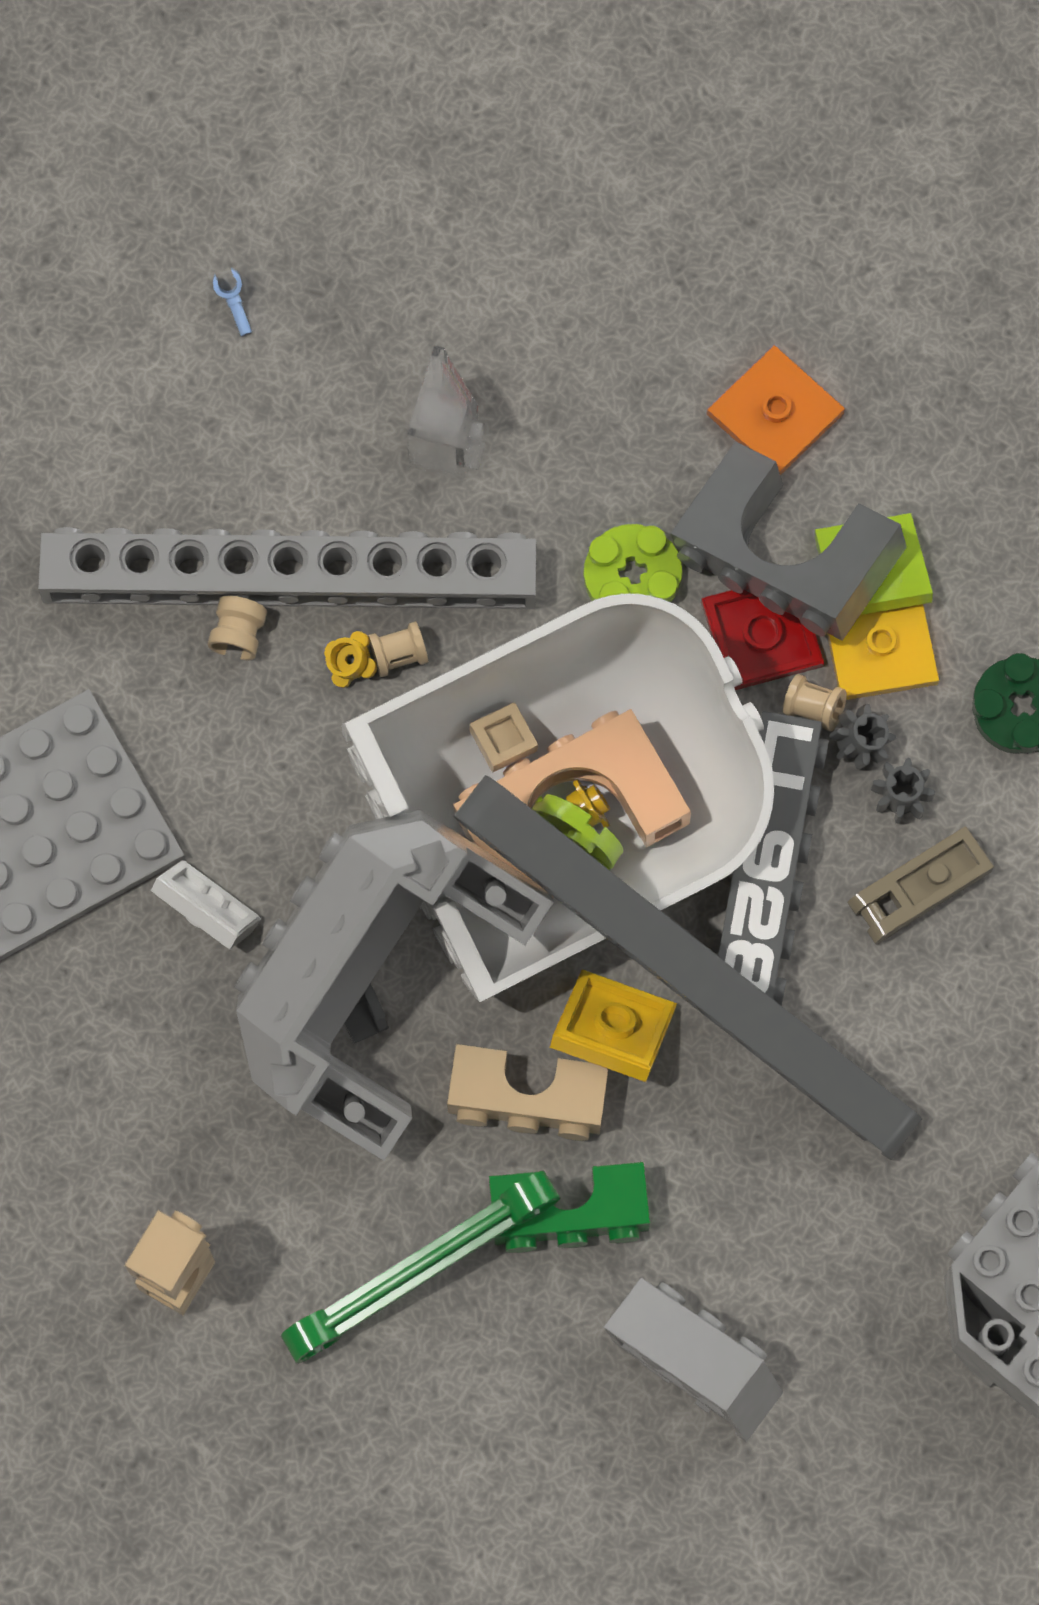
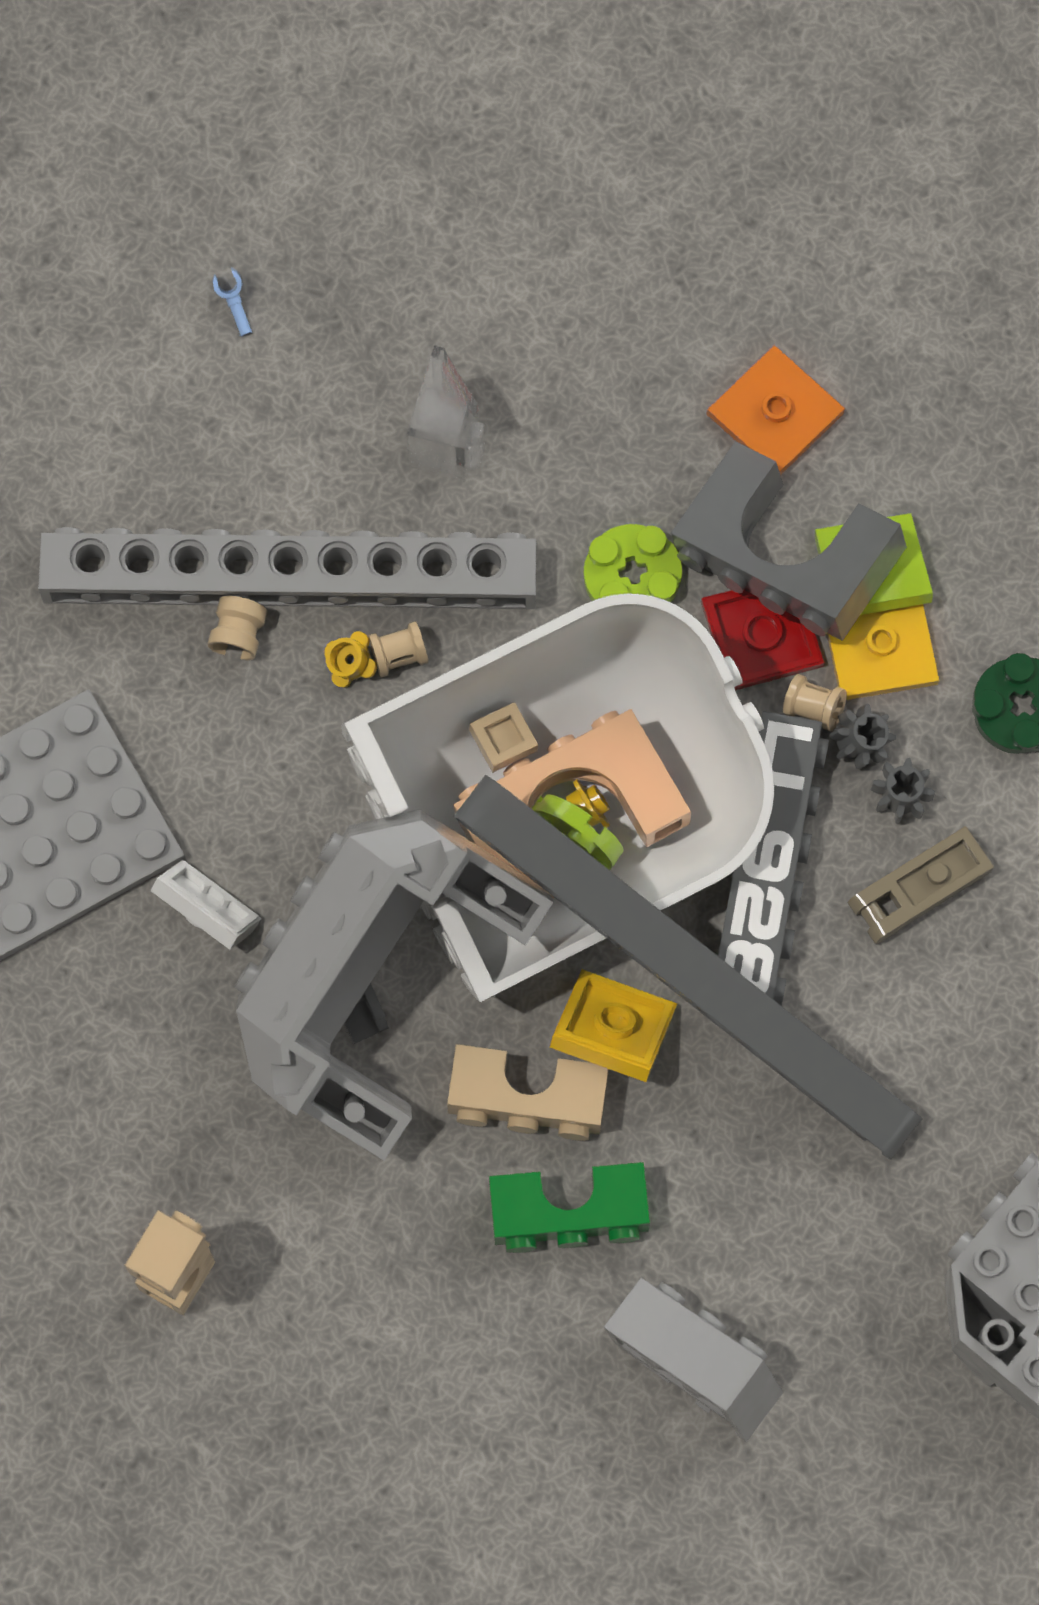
green piece [280,1171,560,1364] -> none

